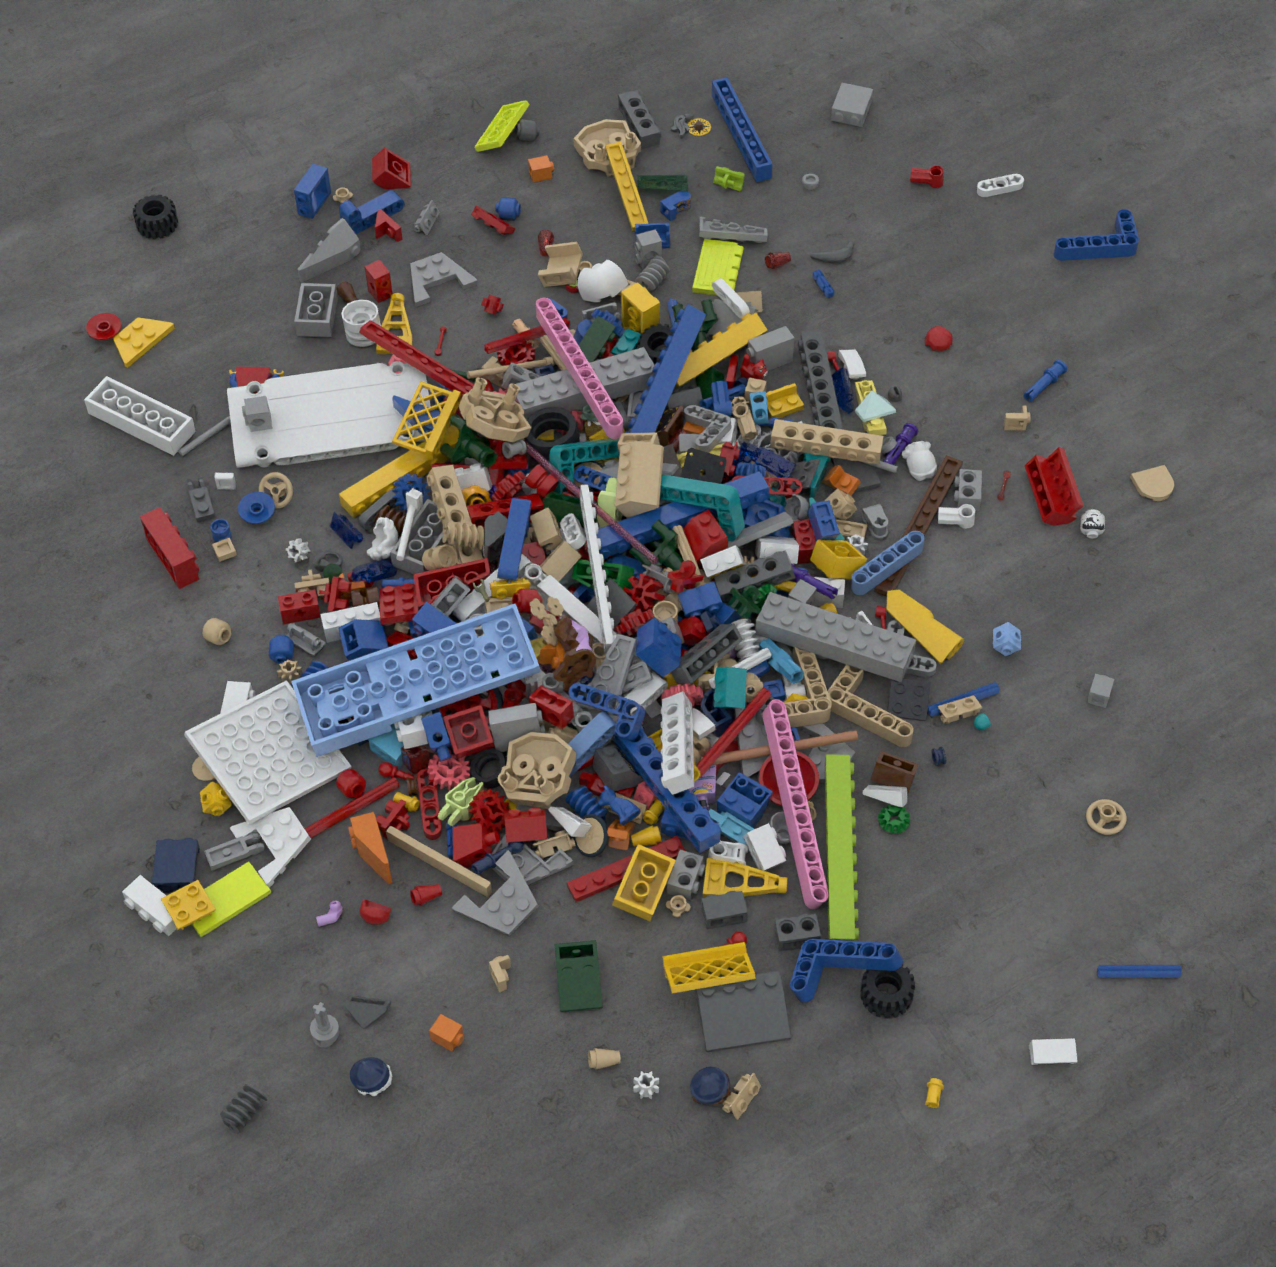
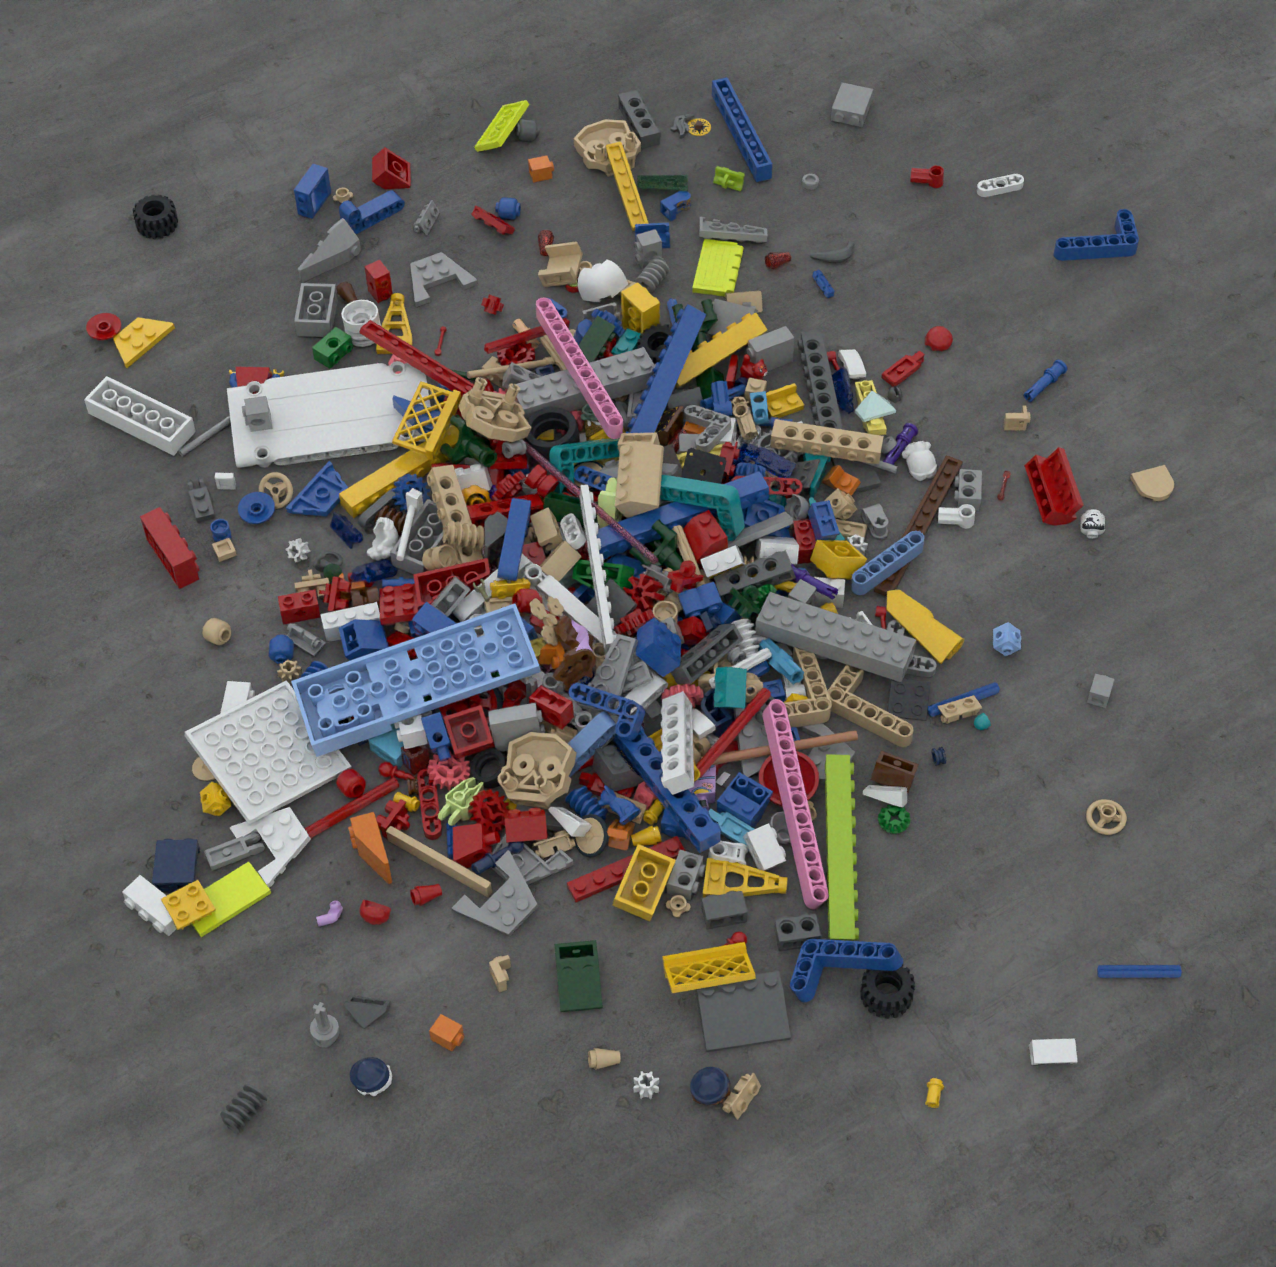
red slope [375,209,403,242] -> none
white beam [712,278,750,318] -> none
none -> blue wing [286,461,348,516]
none -> green brick [312,327,353,369]
none -> light grey bush [727,647,746,666]
none -> red hinge [881,350,925,387]

